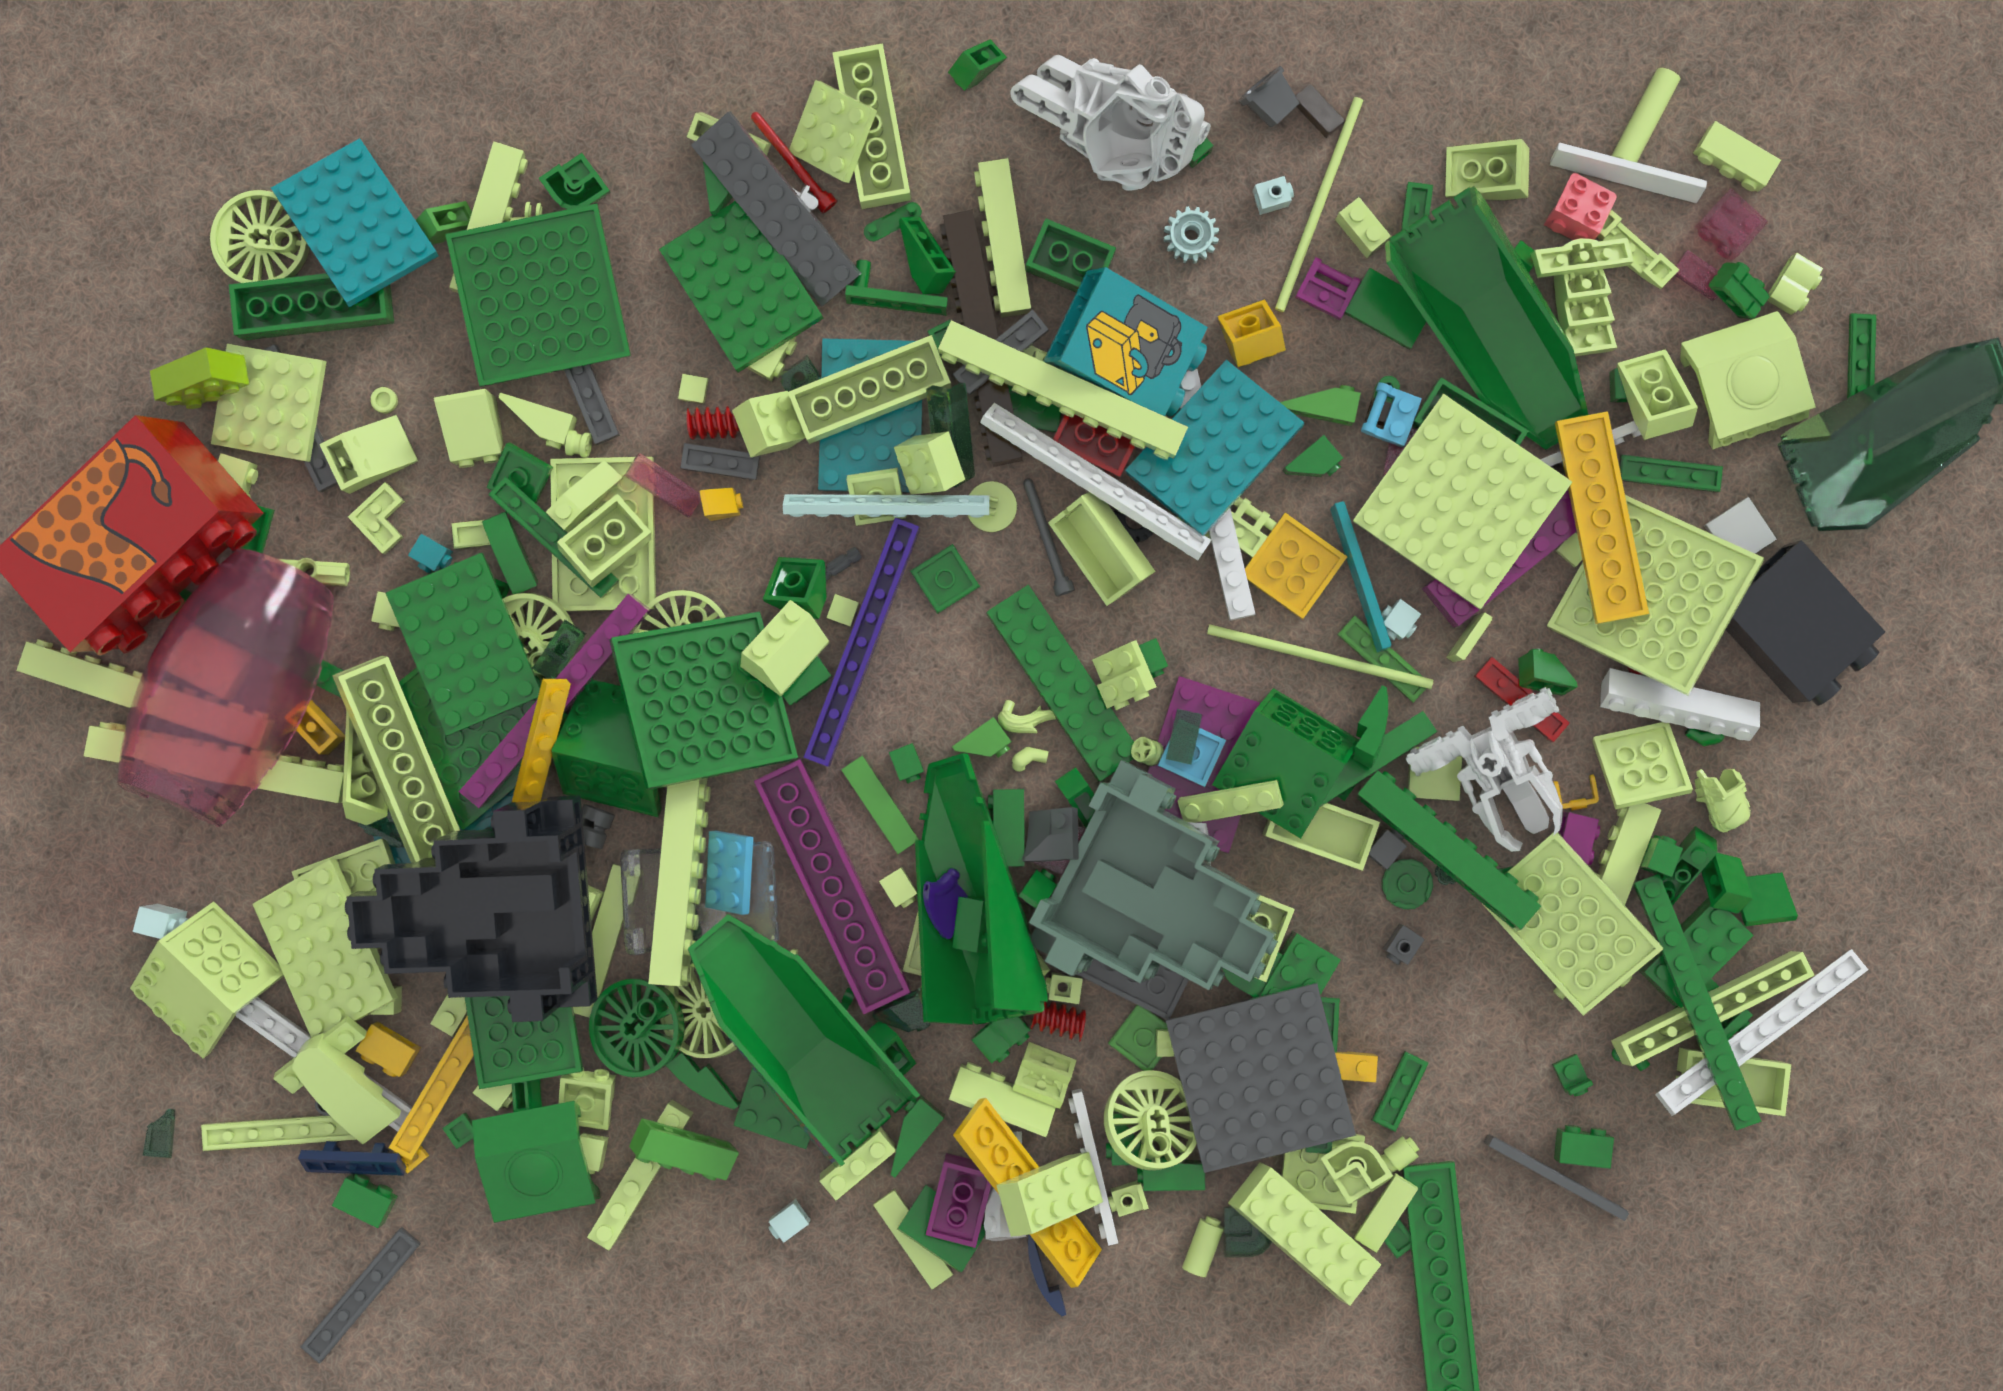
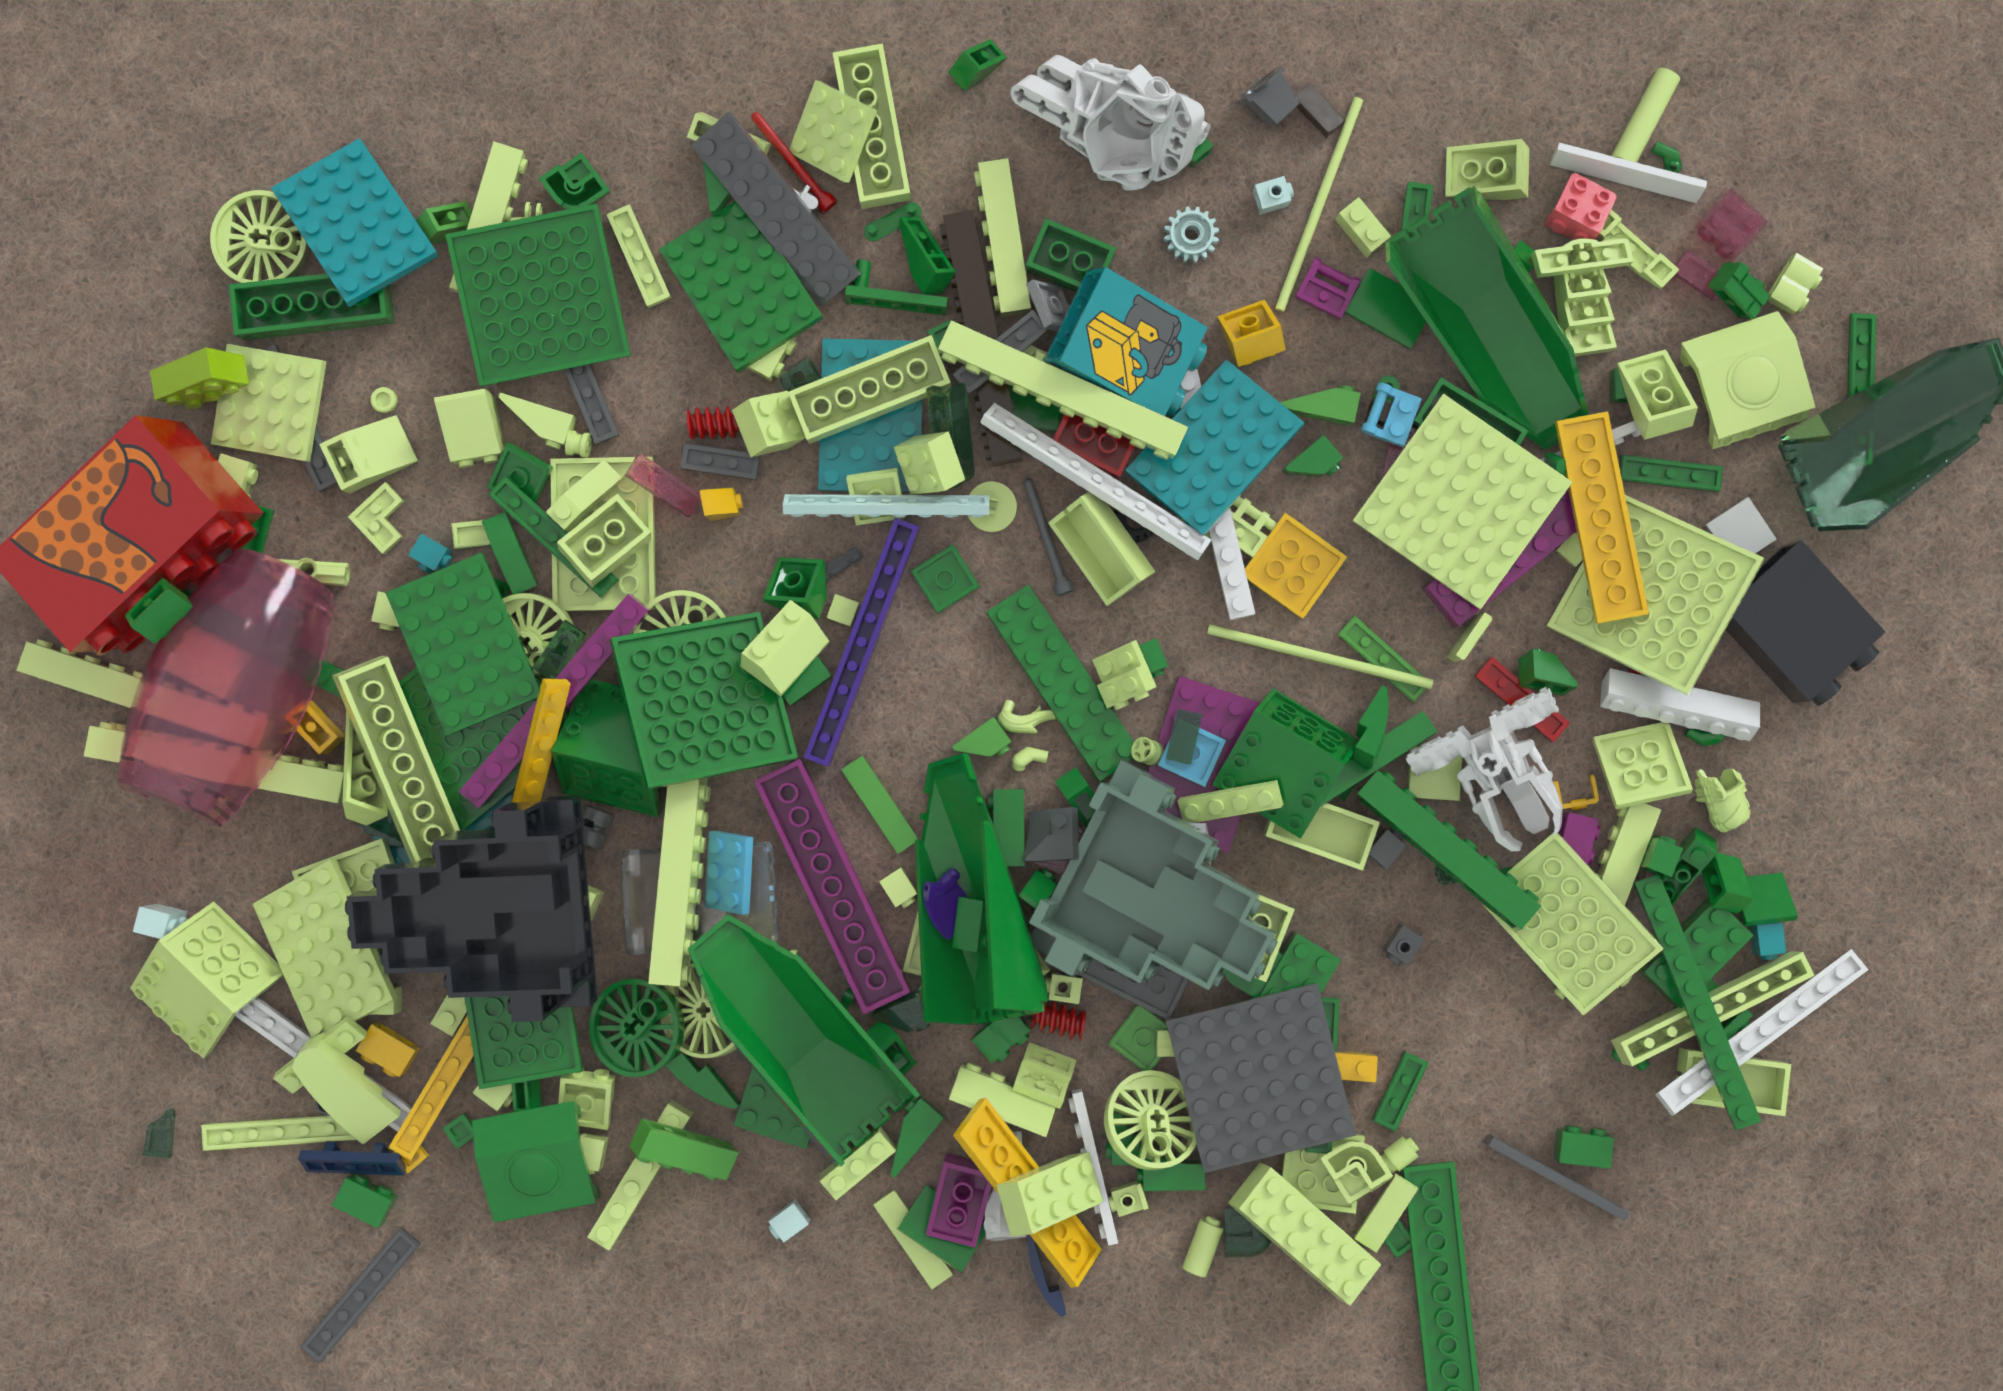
yellowish green tile [573,864,639,1018] -> none
yellowish green tile [678,374,708,404] -> none
green brick [889,743,925,784] -> none
teal tile [1330,501,1392,653] -> none
light aqua brick [1381,599,1421,641] -> none
green tile [1381,859,1433,909] -> none
green bracket [1552,1054,1593,1097] -> none
yellowish green brick [1693,121,1781,192] -> none
none -> green brick [125,578,193,644]
none -> yellowish green plate [606,204,671,308]
none -> light grey tile [1026,280,1070,331]
none -> green tile [1544,452,1566,477]
none -> green arm [1651,141,1682,173]
none -> teal brick [1749,922,1786,960]

